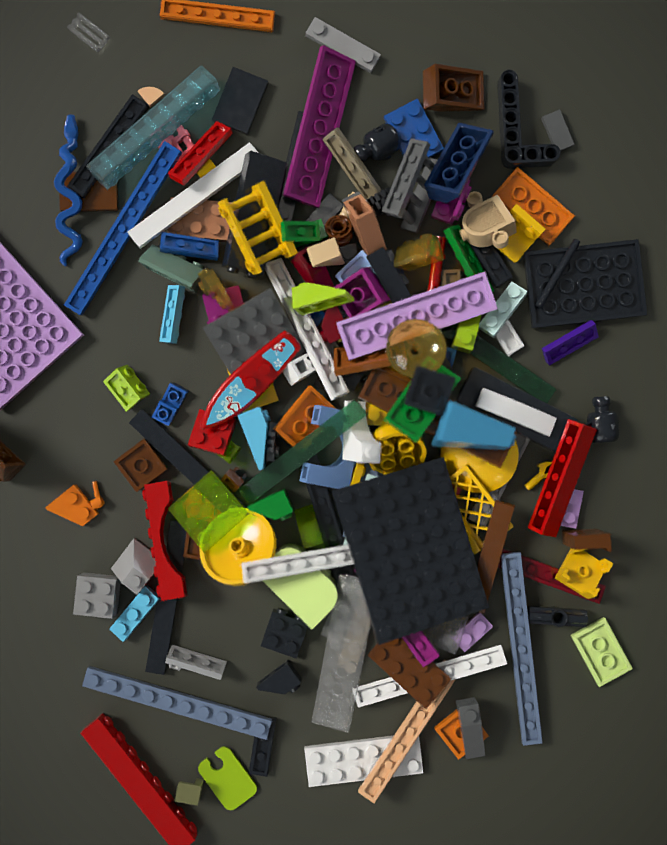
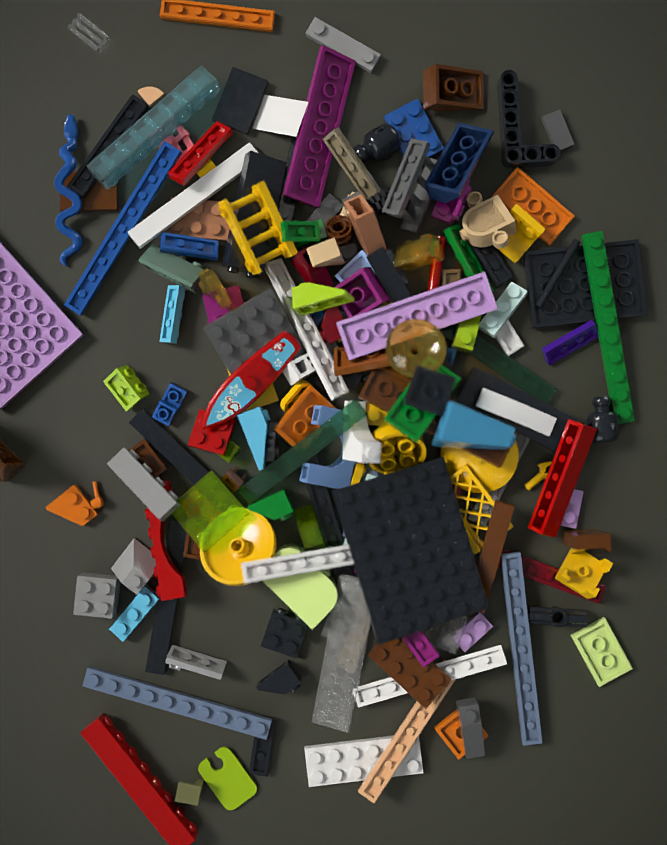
none -> light grey brick [107,448,180,521]
none -> white sticker [252,95,308,137]
none -> yellow plate [280,380,312,413]
none -> green plate [581,231,635,424]

